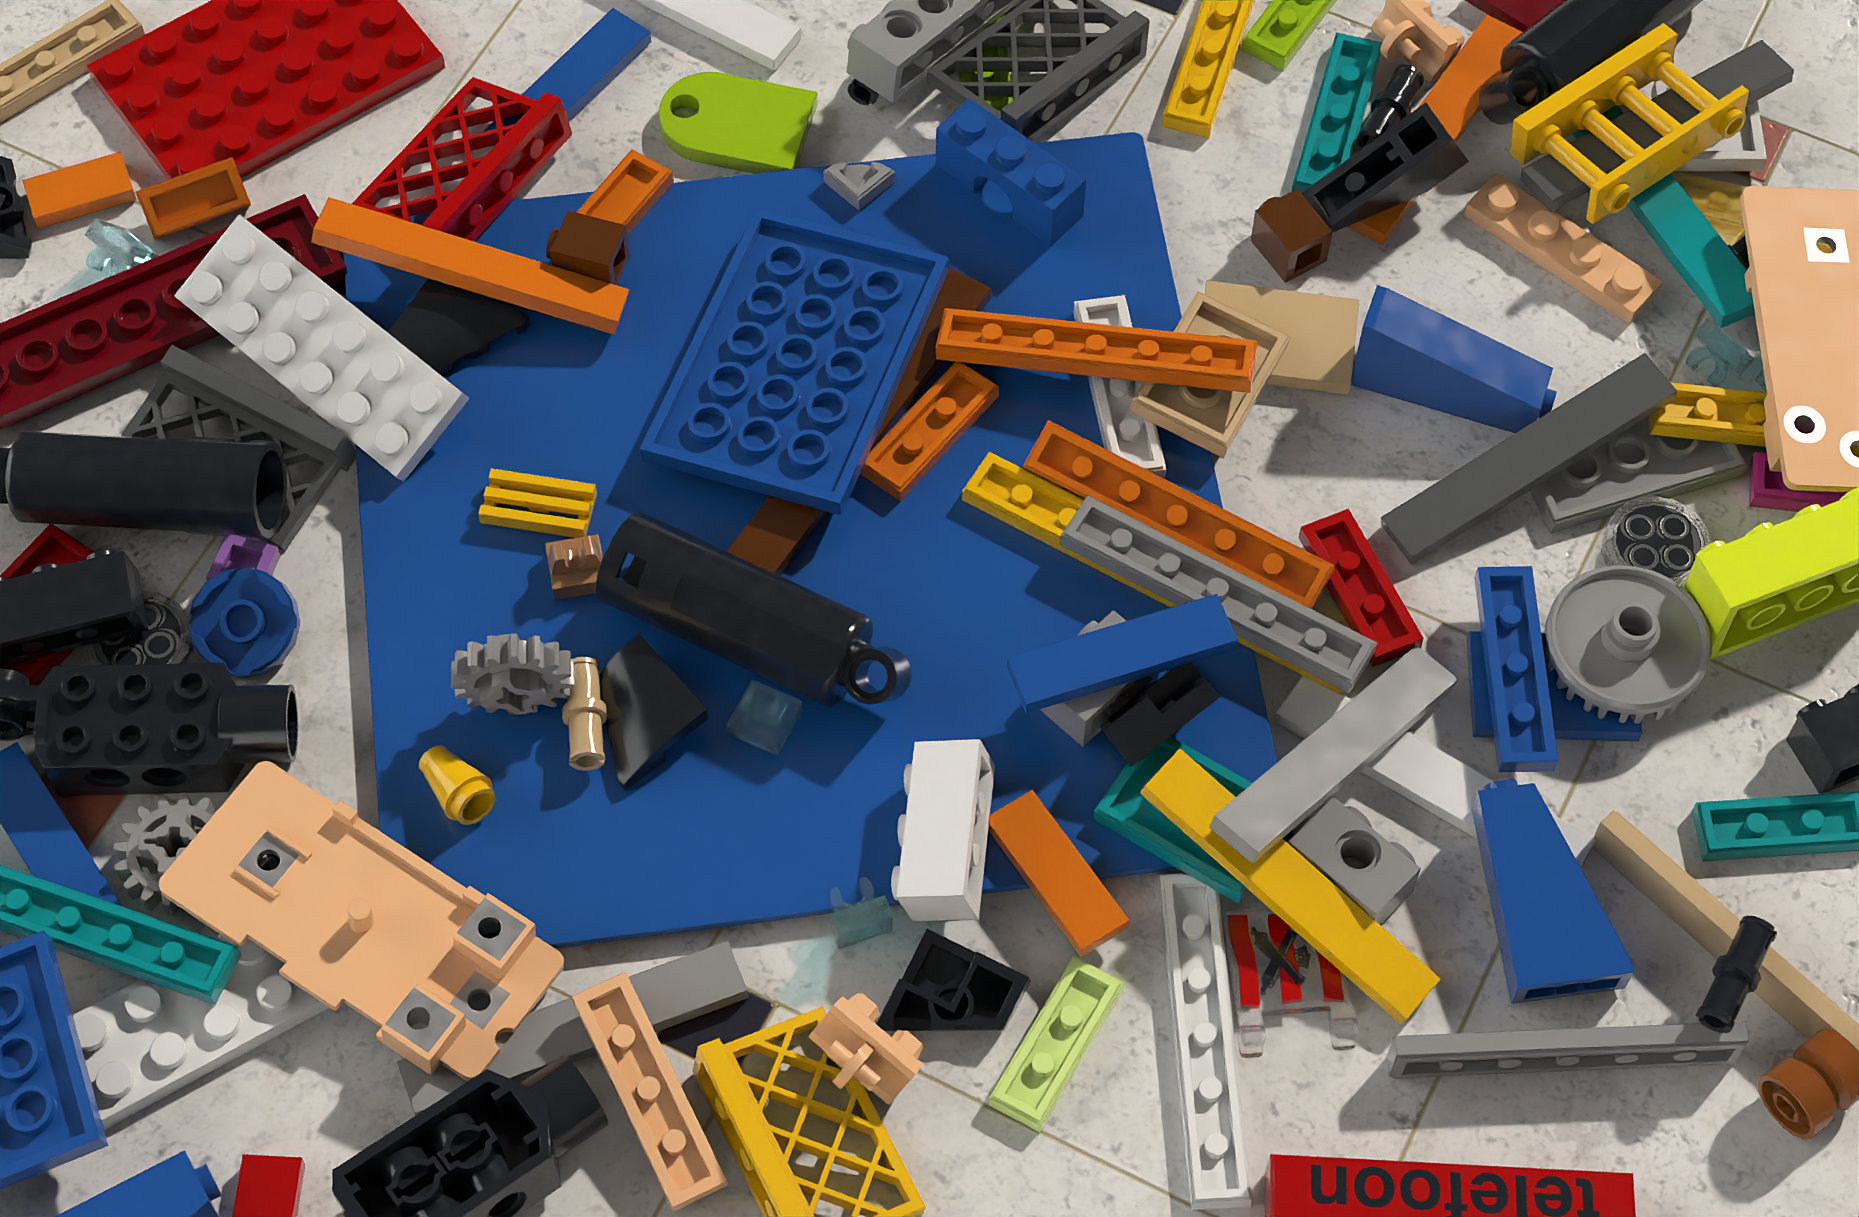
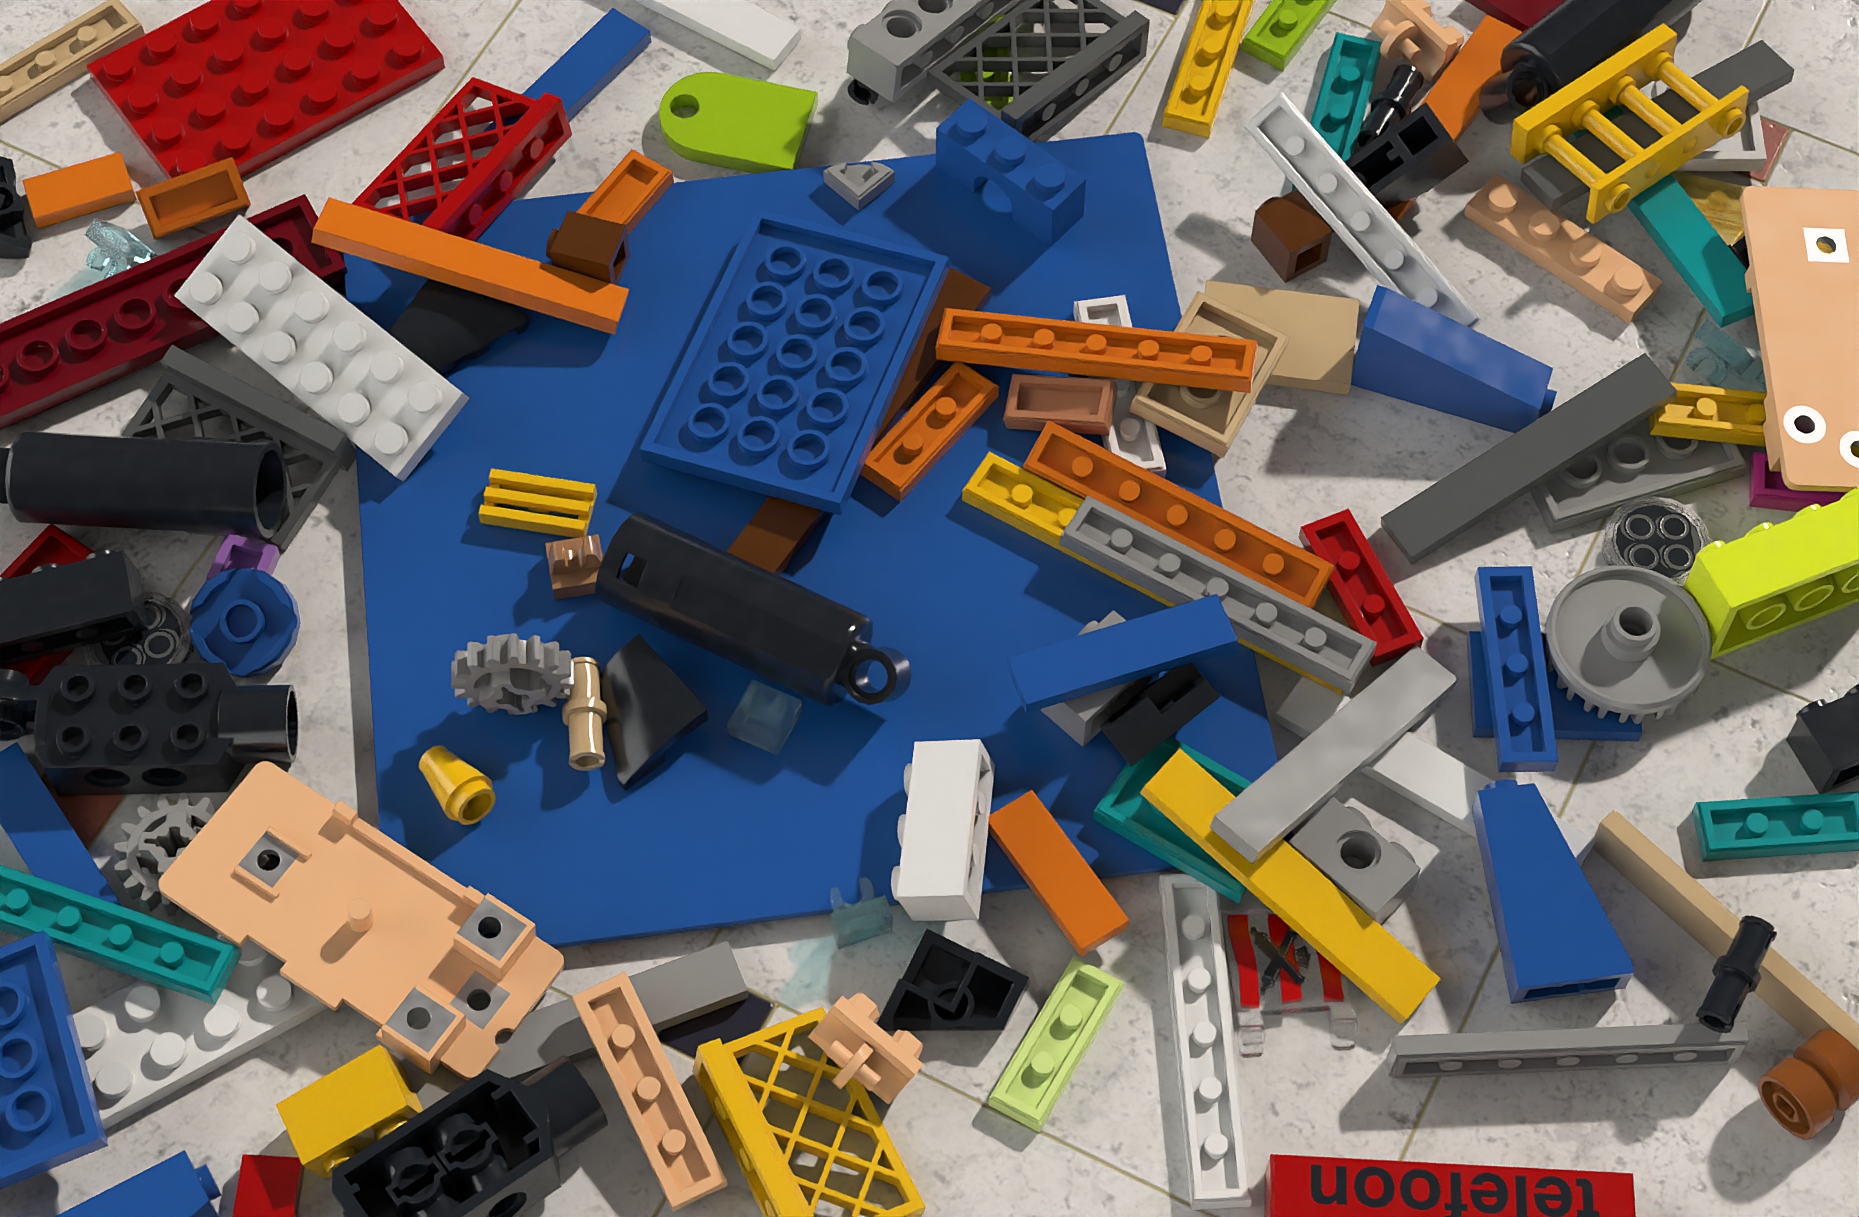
none -> yellow brick [275,1044,423,1179]
none -> nougat tile [1003,374,1118,435]
none -> white tile [1243,92,1483,329]

